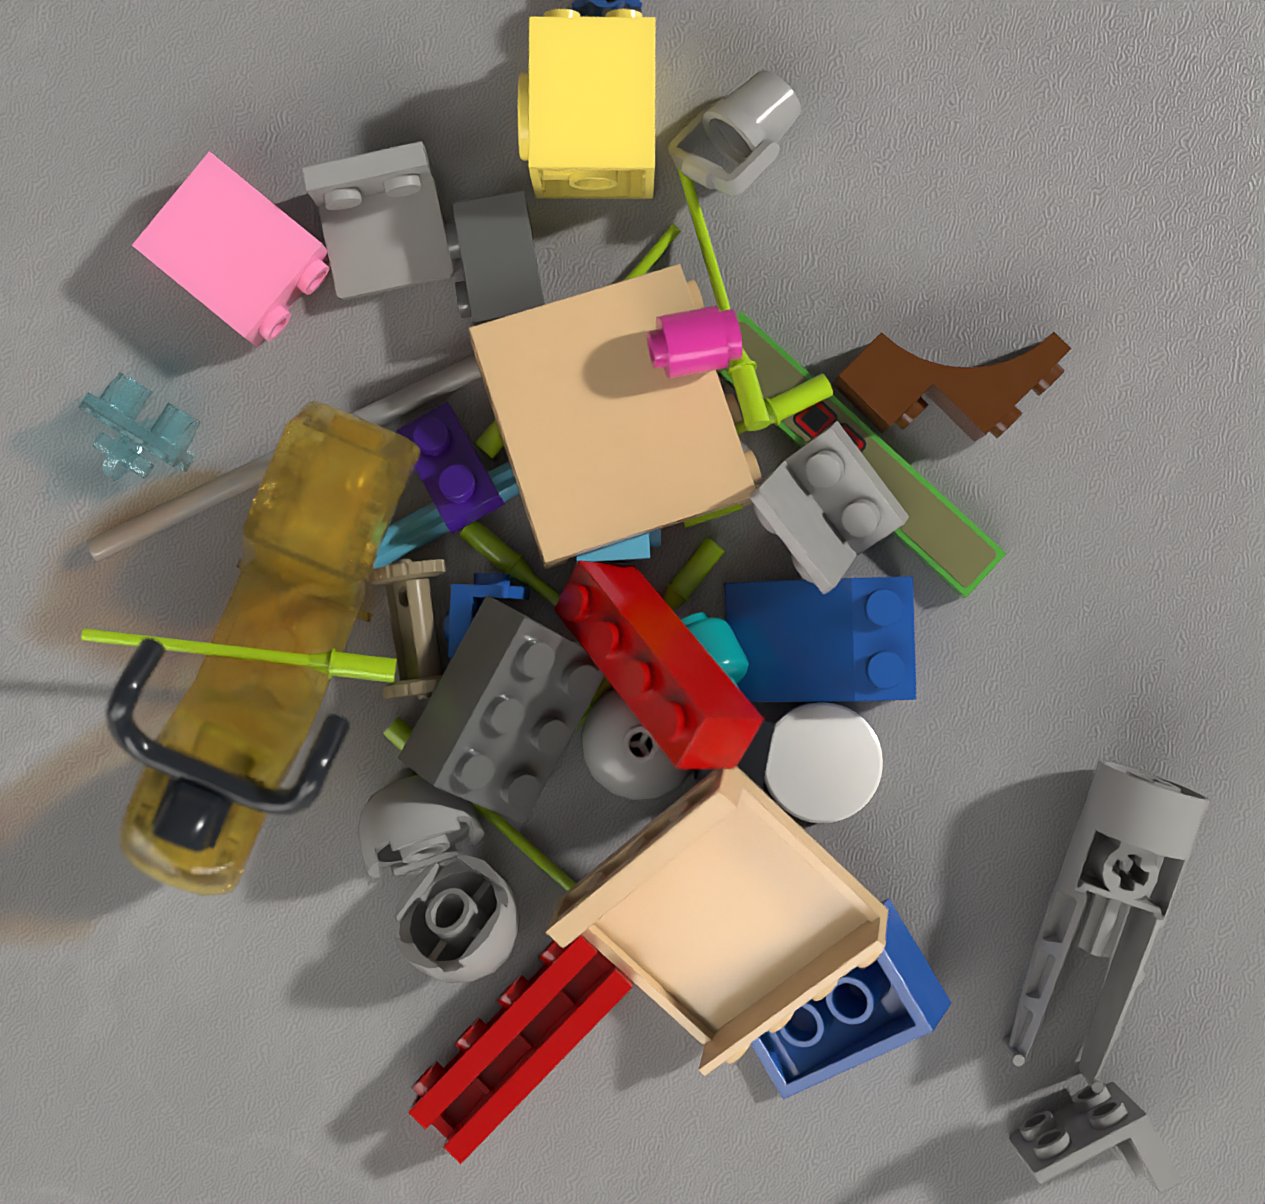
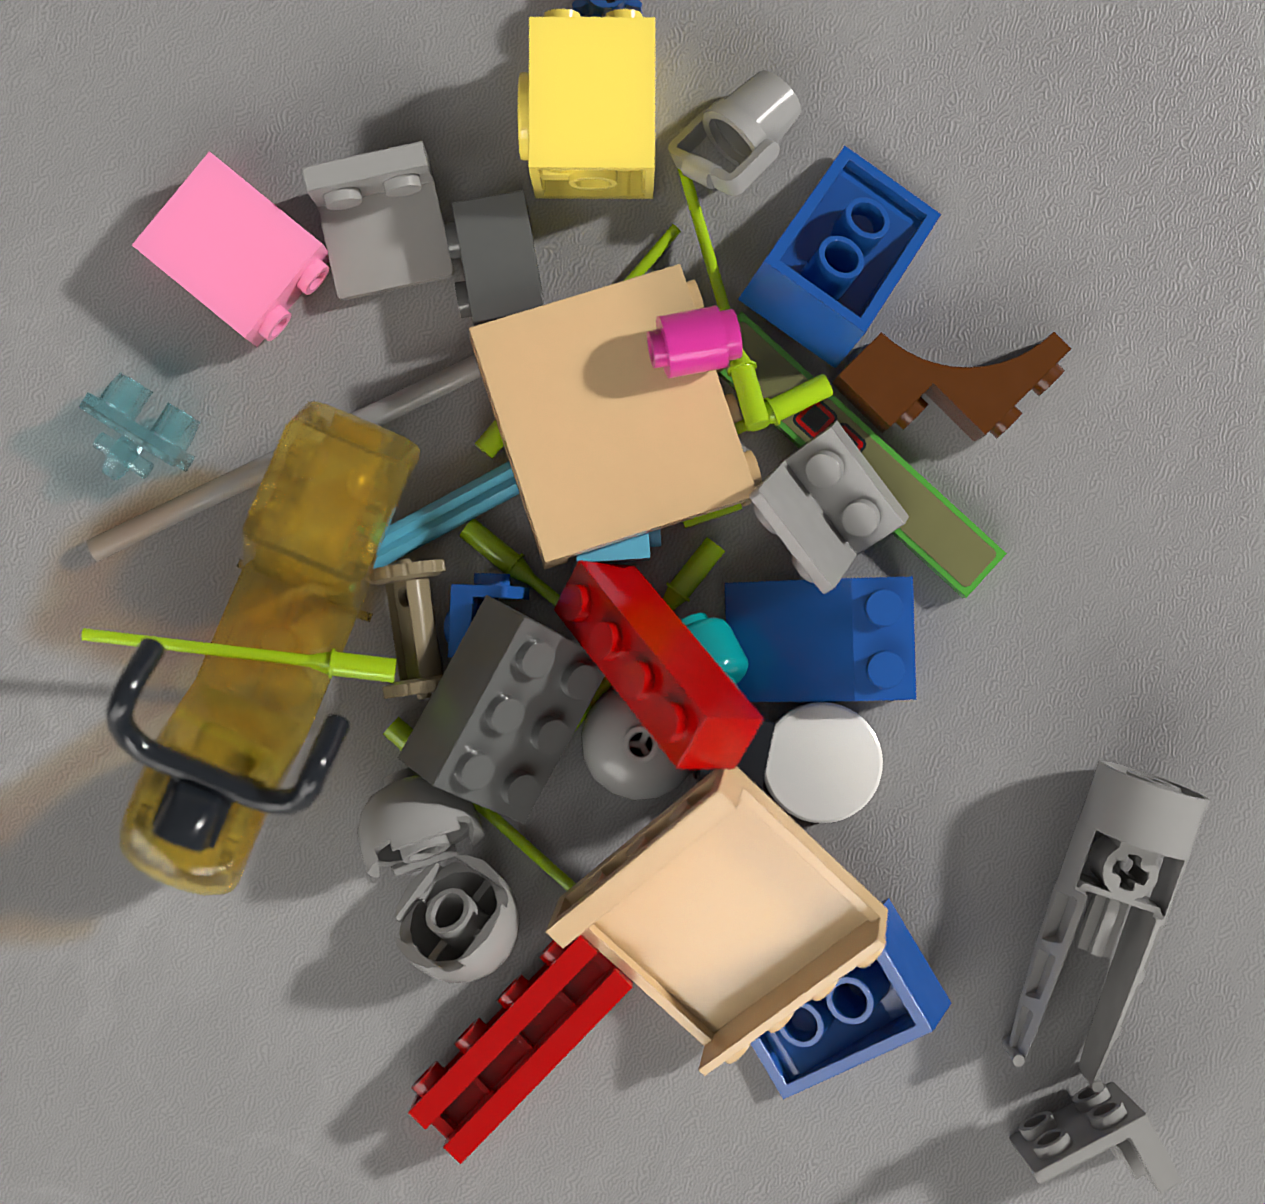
dark purple plate [396,401,505,534] -> none
none -> blue slope [738,146,942,369]

